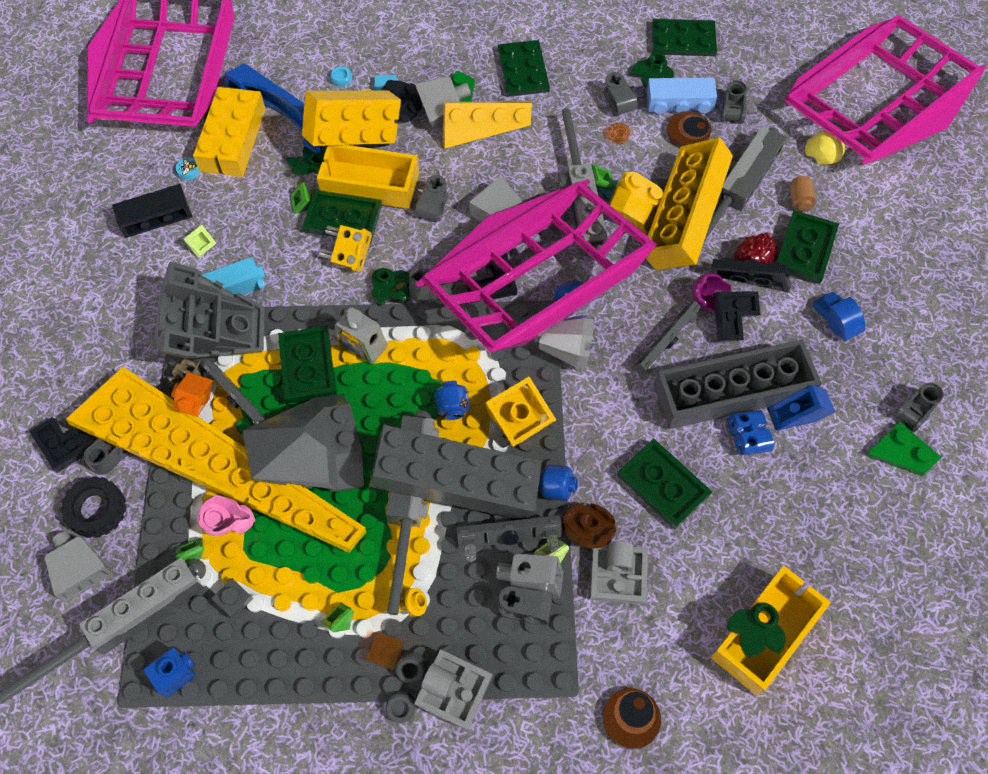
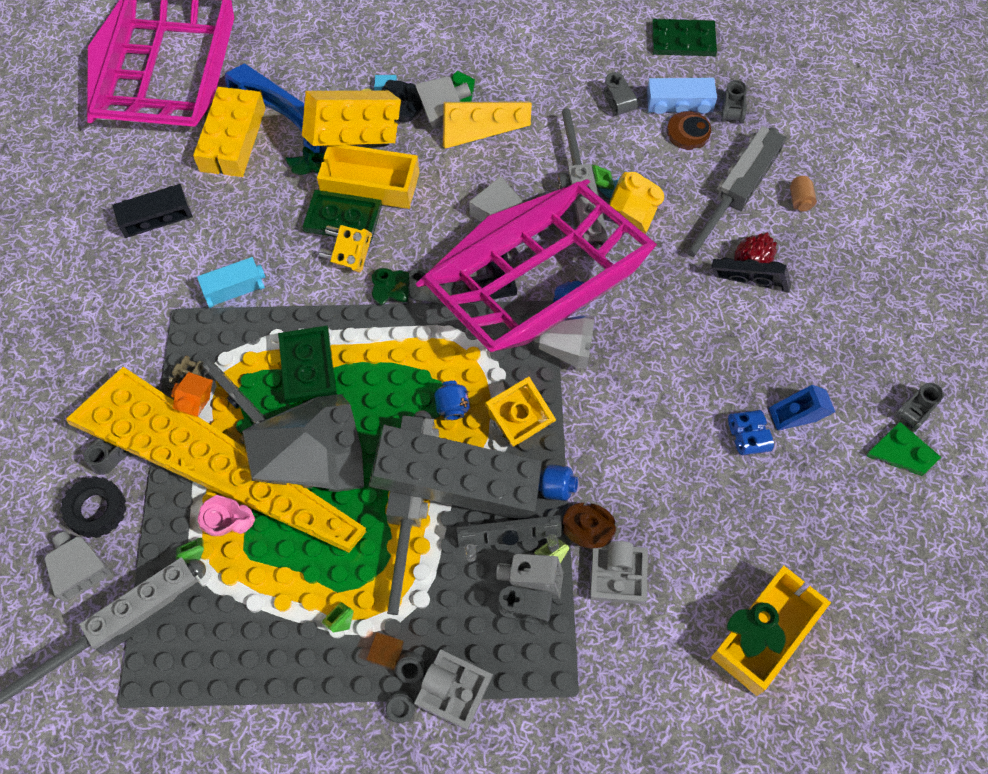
black plate [29,417,98,473] -> none
blue brick [143,647,197,698] -> none
dark grey wedge [155,262,265,358] -> none
medium azure tile [176,158,200,180] -> none
yellowish green slope [183,225,216,258] -> none
dark grey plate [211,578,253,619] -> none
bright green slope [291,182,312,214] -> none
medium azure tile [330,66,352,87] -> none
light grey torso [335,307,388,364] -> none
yellow plate [387,588,427,616] -> none
dark grey piece [416,175,448,221] -> none
dark green plate [498,40,550,97] -> none
tile [602,688,662,750] -> none
clear orange tile [608,123,630,144] -> none
dark green plate [617,438,713,529] -> none
dark green plate [631,53,674,88] -> none
dark grey piece [632,301,708,379] -> none
yellow brick [646,137,733,270] -> none
dark grey brick [654,339,822,429] -> none
magenta hair [692,273,732,312] -> none
black plate [713,291,761,342] -> none
dark green plate [777,210,839,284] -> none
dark pink window [784,15,986,165] -> none
light yellow hair [805,131,845,165] -> none
blue brick [813,292,865,341] -> none

